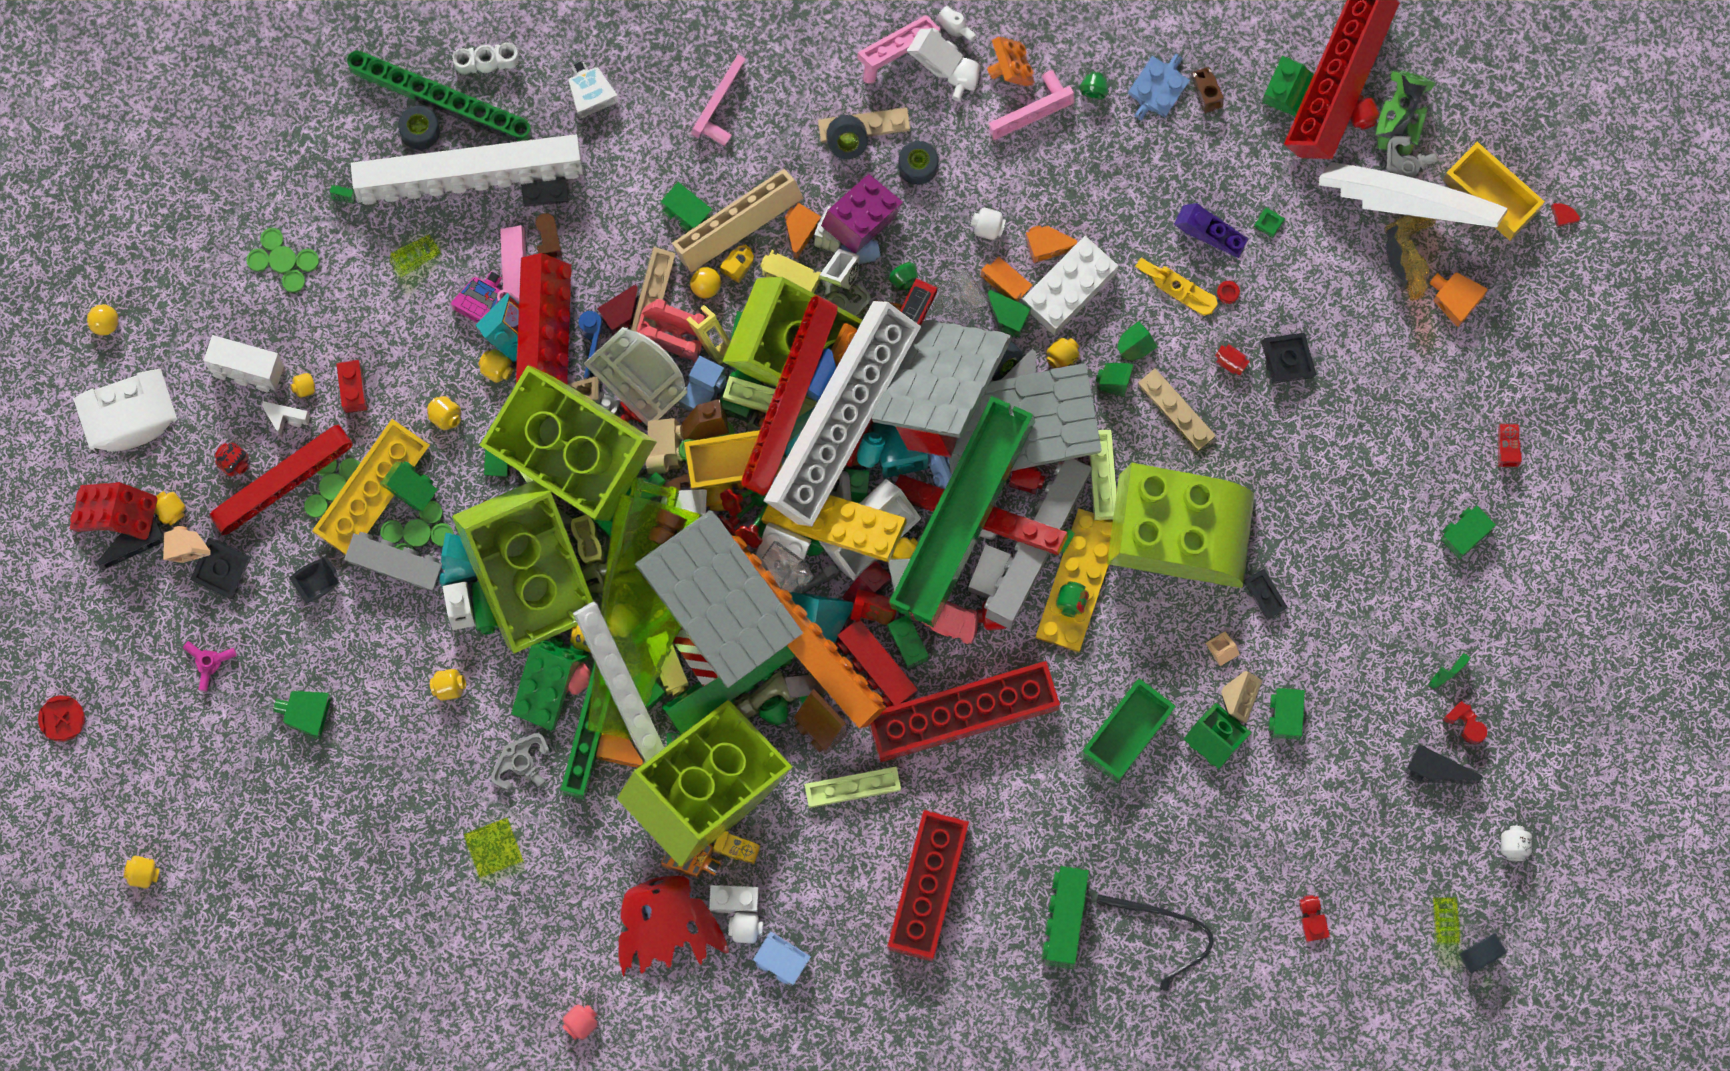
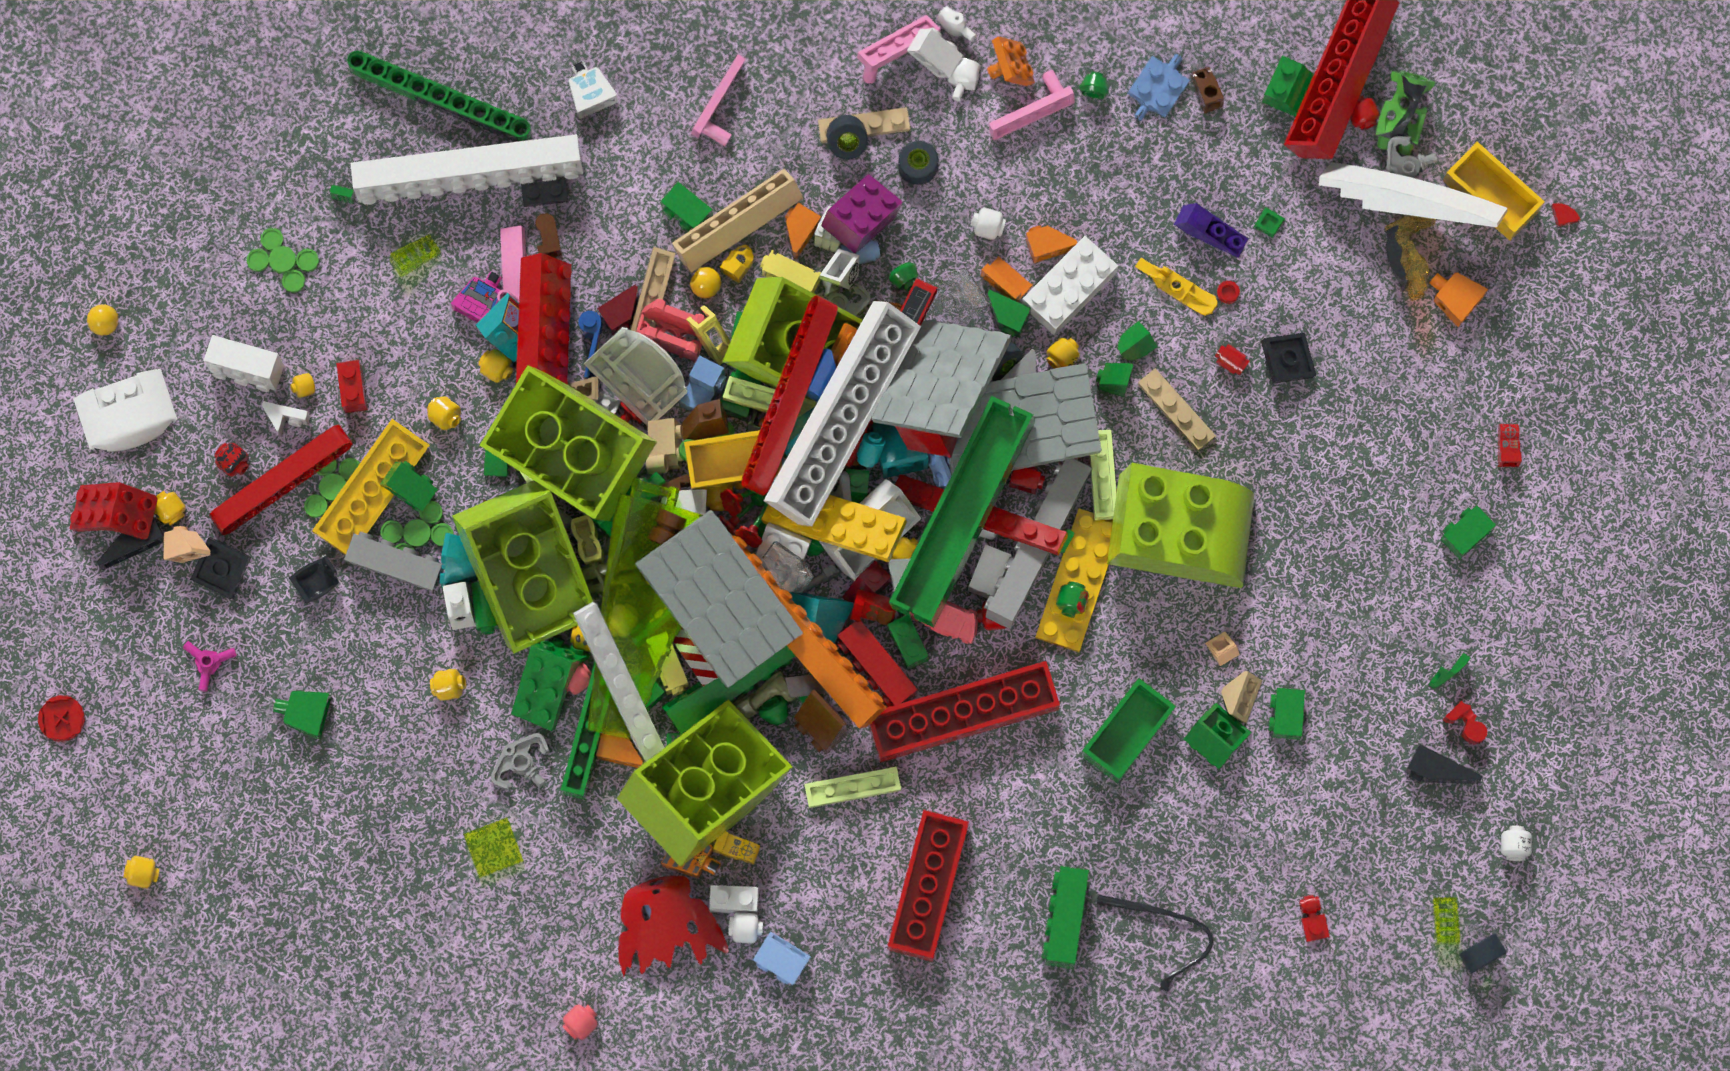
black wheel [398,106,440,150] -> none
white piece [453,43,519,74] -> none
black plate [1244,569,1288,621] -> none

